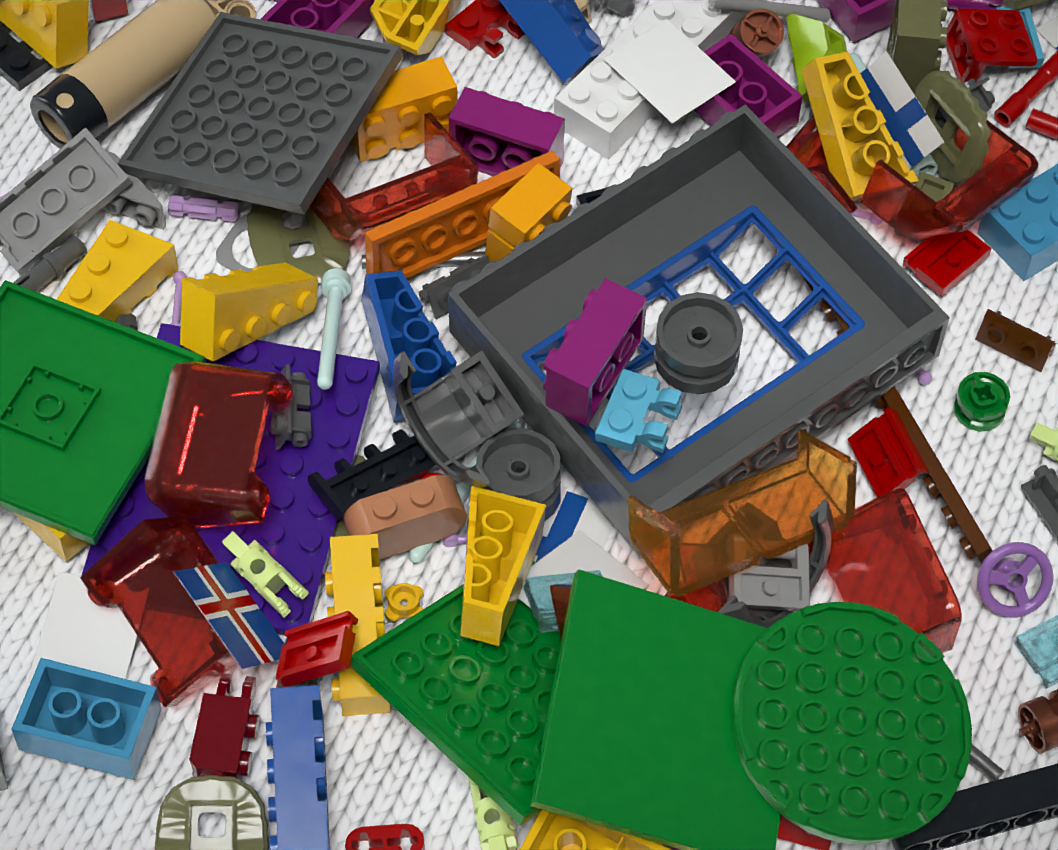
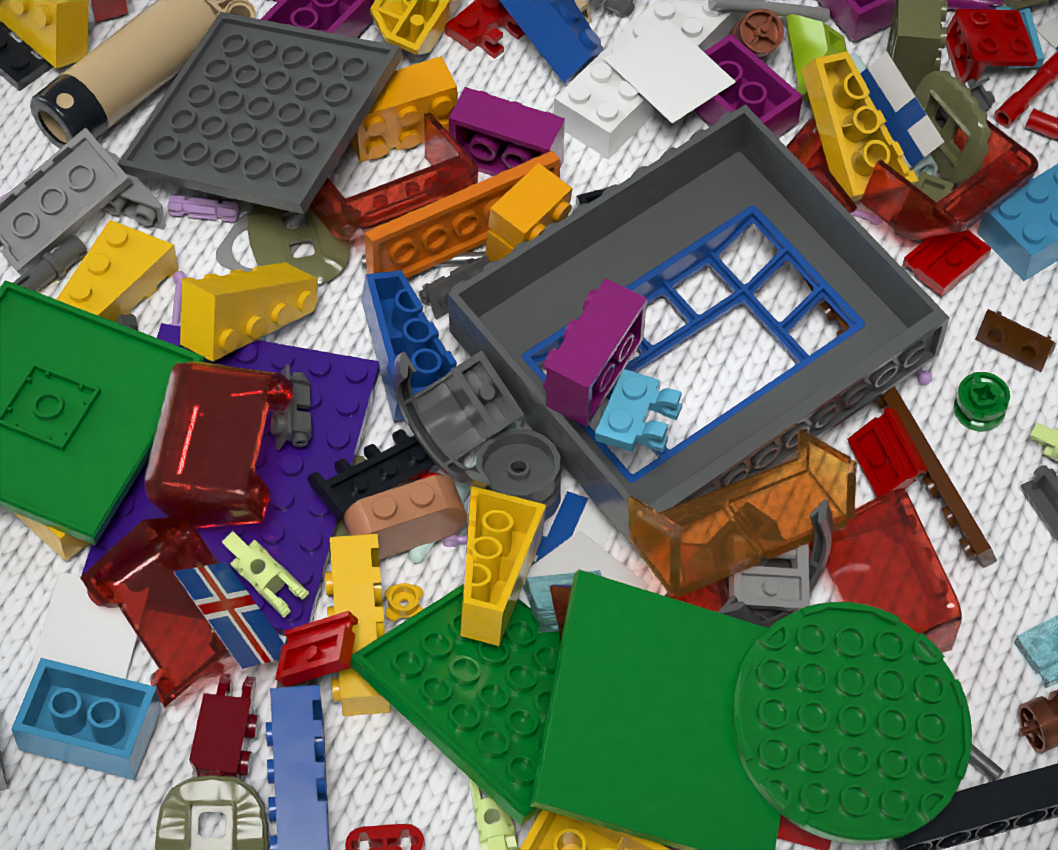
light aqua piece [317,268,352,390] -> none
dark grey wheel [654,292,743,395] -> none
medium lavender piece [977,542,1054,618] -> none

